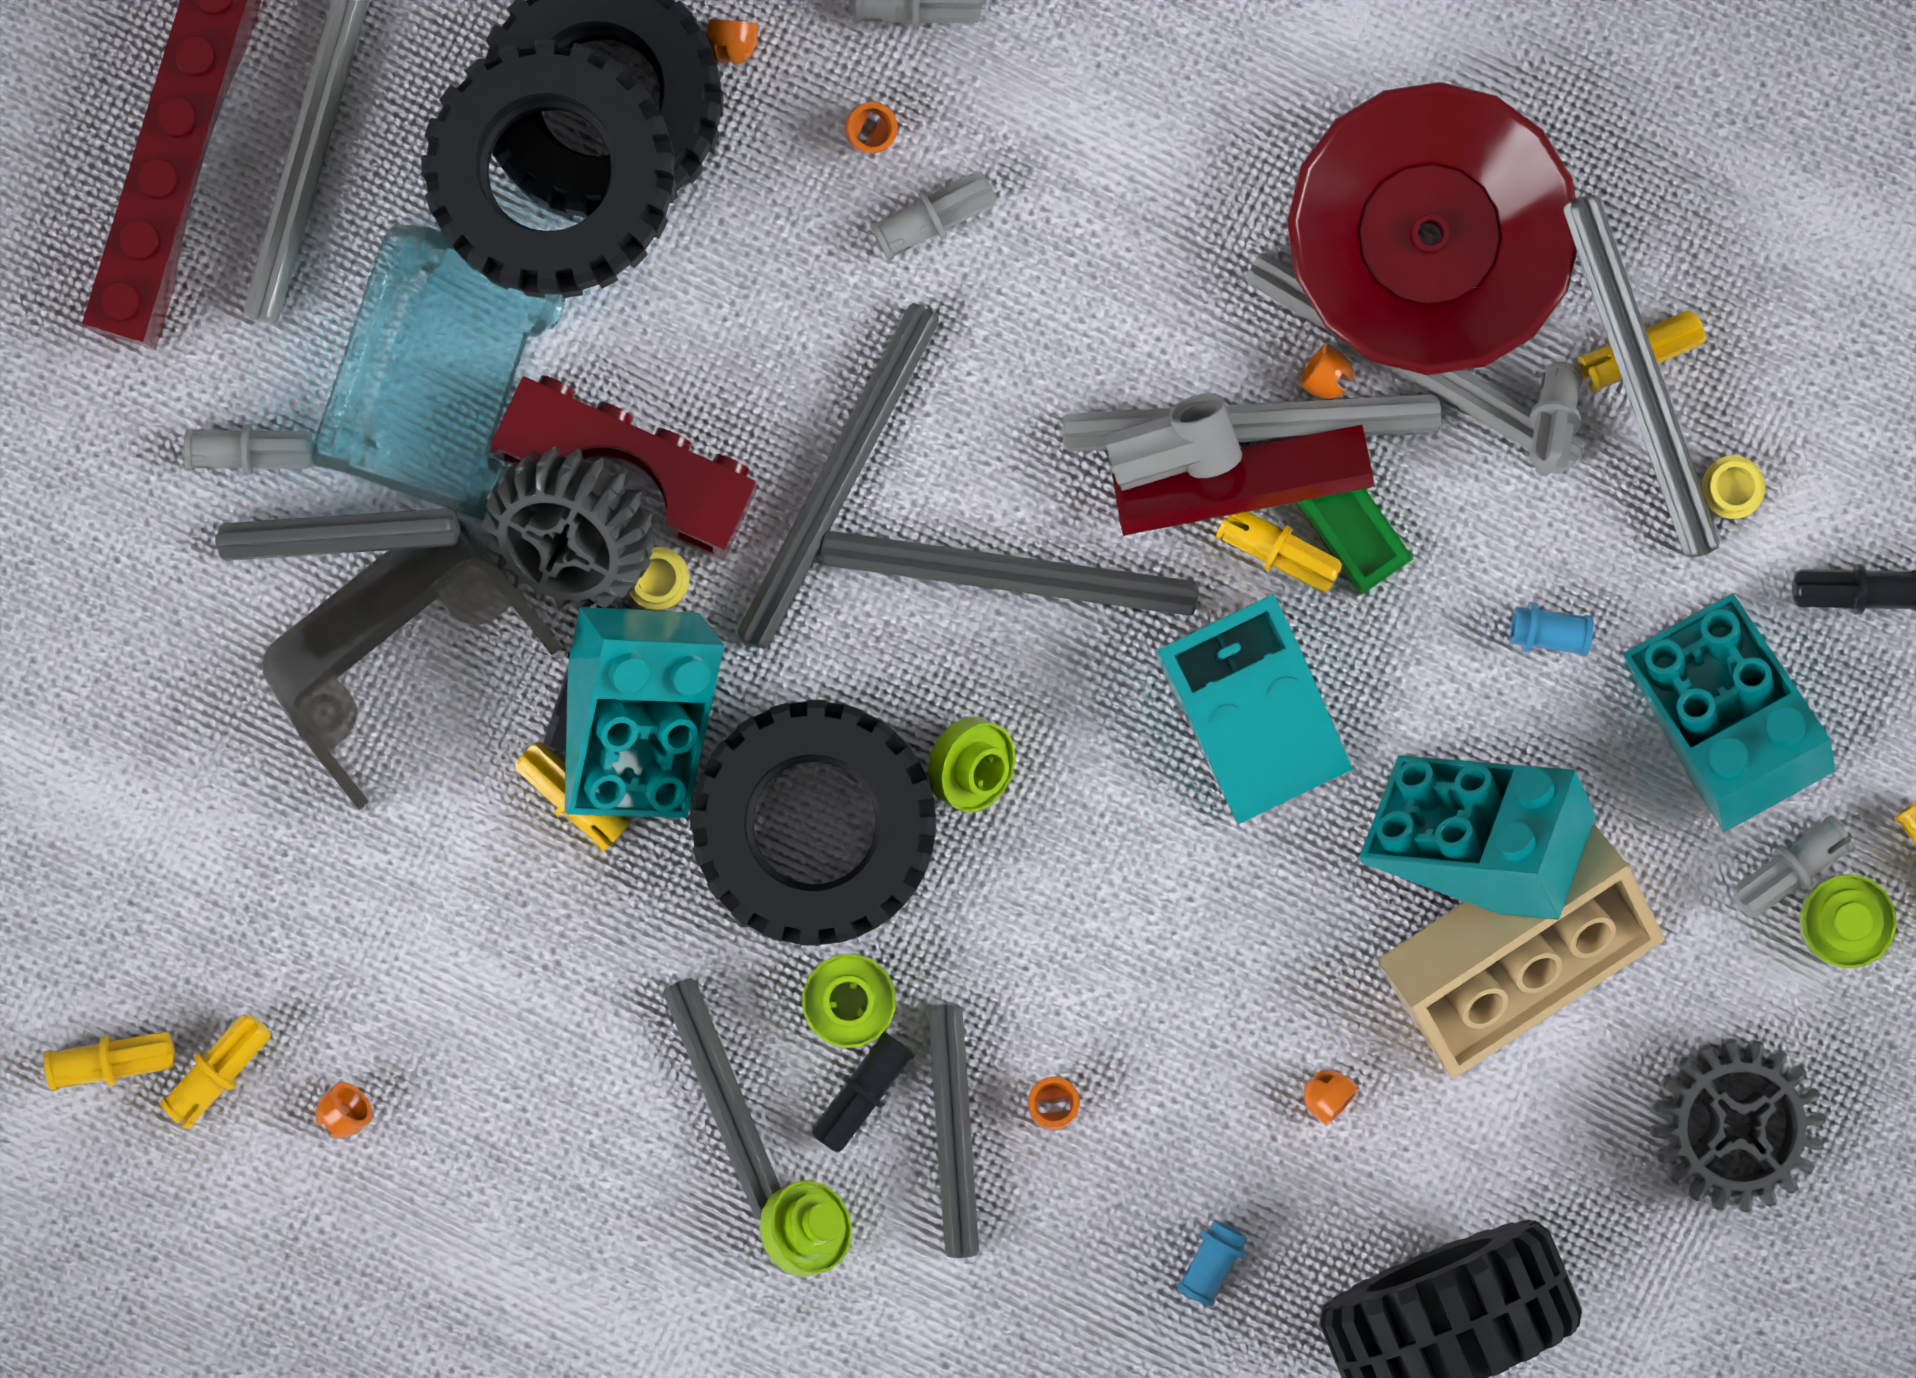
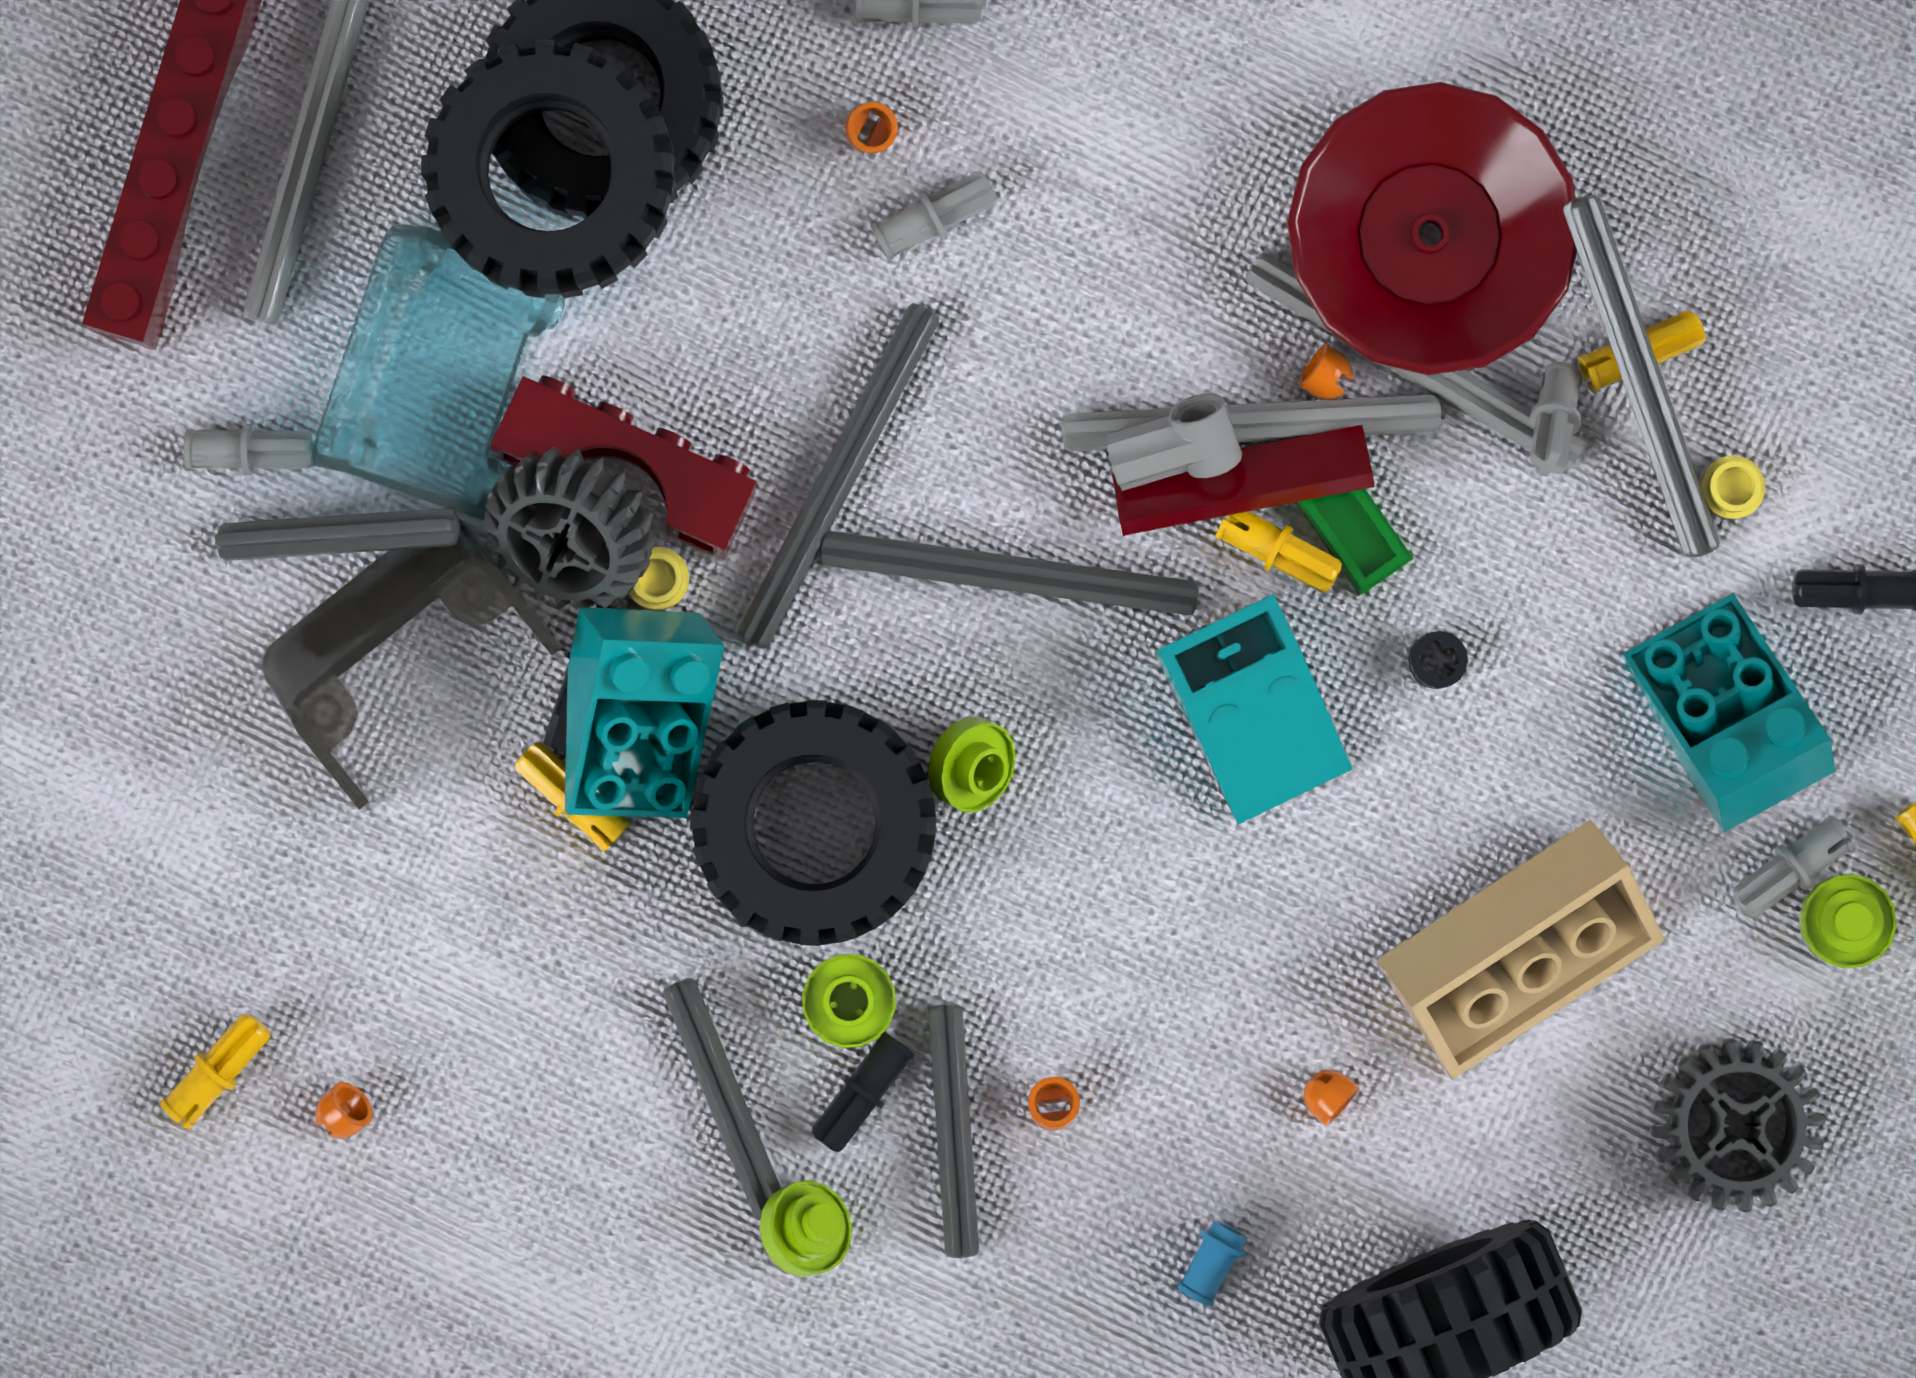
yellow axle [43,1032,176,1091] -> none
orange hinge [707,19,758,65] -> none
teal slope [1359,755,1596,920] -> none
dark azure pin [1510,602,1594,656] -> none
none -> black bush [1408,631,1468,689]

